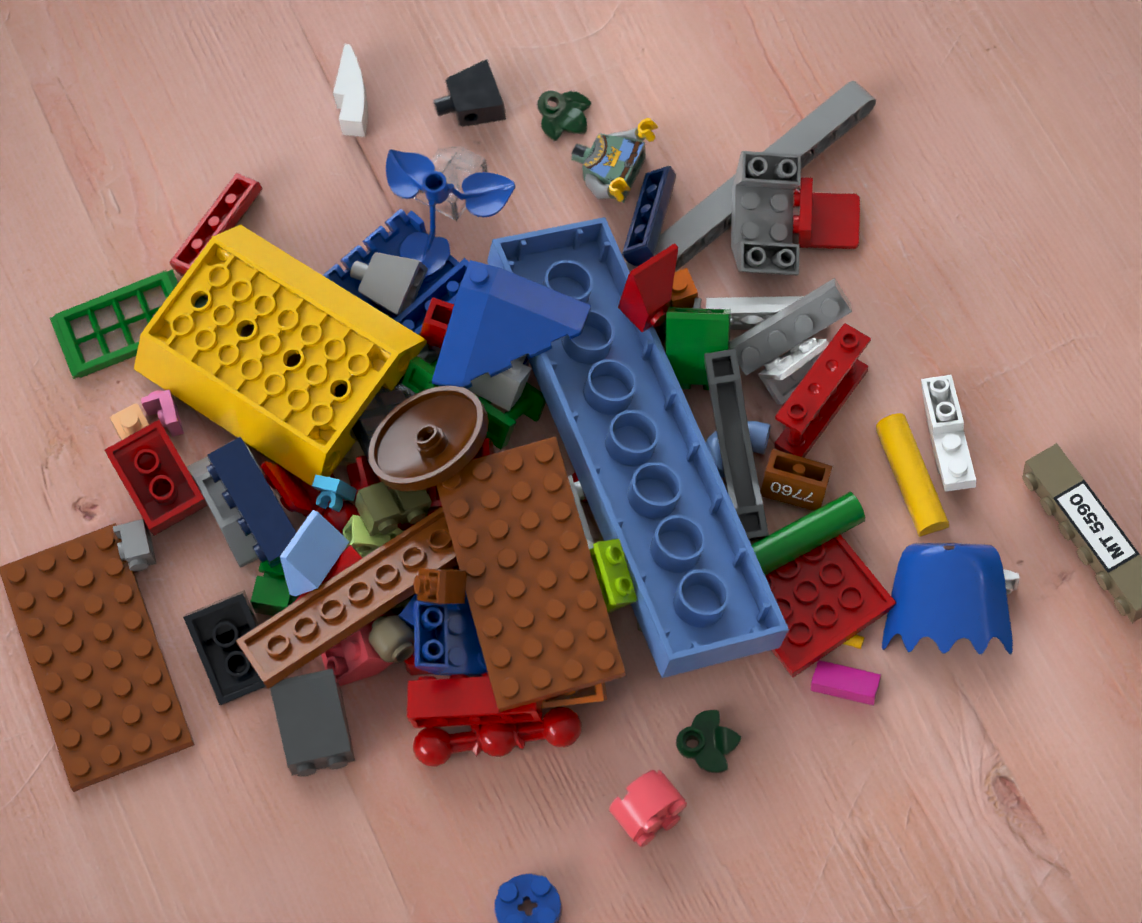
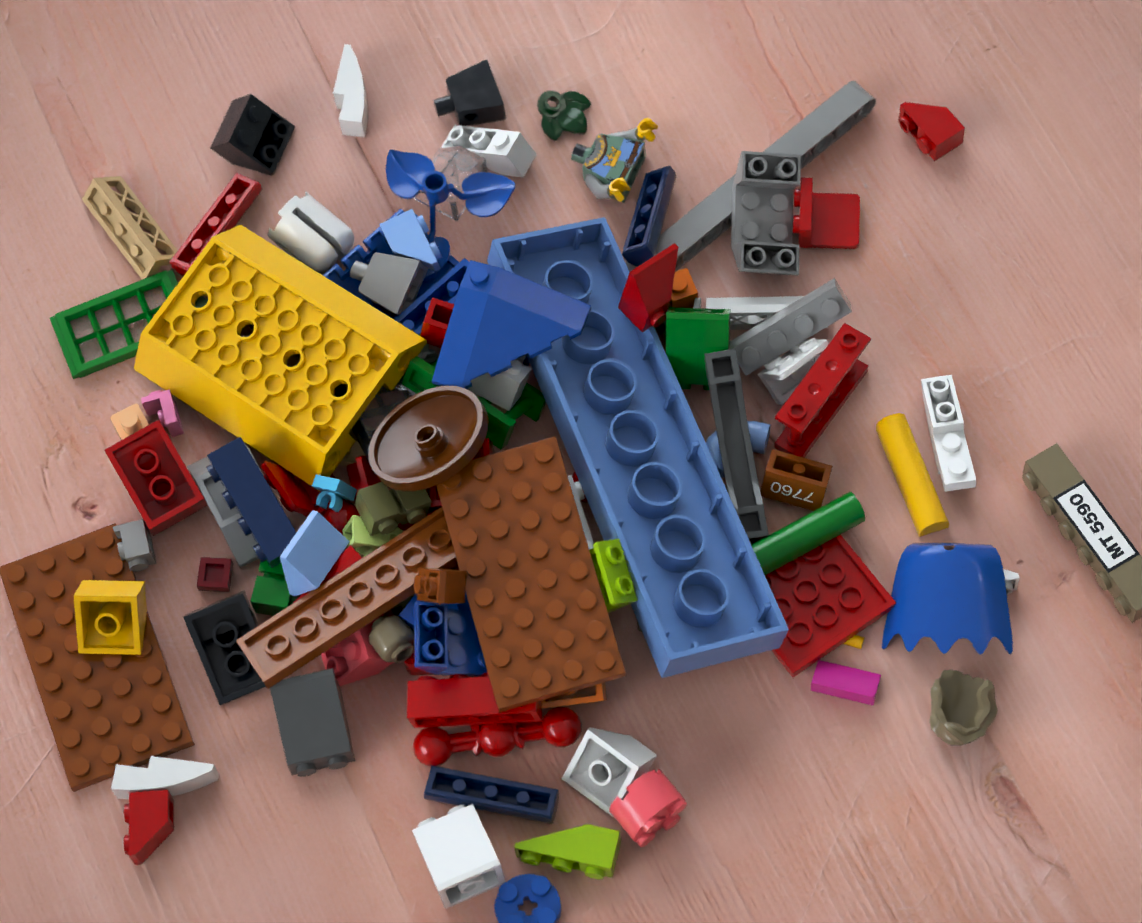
dark green plate [676,710,741,773] -> none
none -> yellow slope [74,580,147,655]
none -> tan fence [82,176,178,279]
none -> white slope [111,756,219,799]
none -> red slope [124,790,174,865]
none -> dark red plate [197,557,234,592]
none -> black slope [210,94,295,175]
none -> white cylinder [268,192,354,275]
none -> light blue slope [379,209,442,271]
none -> white slope [412,804,506,909]
none -> dark blue brick [424,766,559,824]
none -> white slope [441,125,537,177]
none -> lime slope [514,824,621,880]
none -> white slope [562,727,657,817]
none -> red slope [898,102,965,161]
none -> dark tan hair [929,669,998,745]

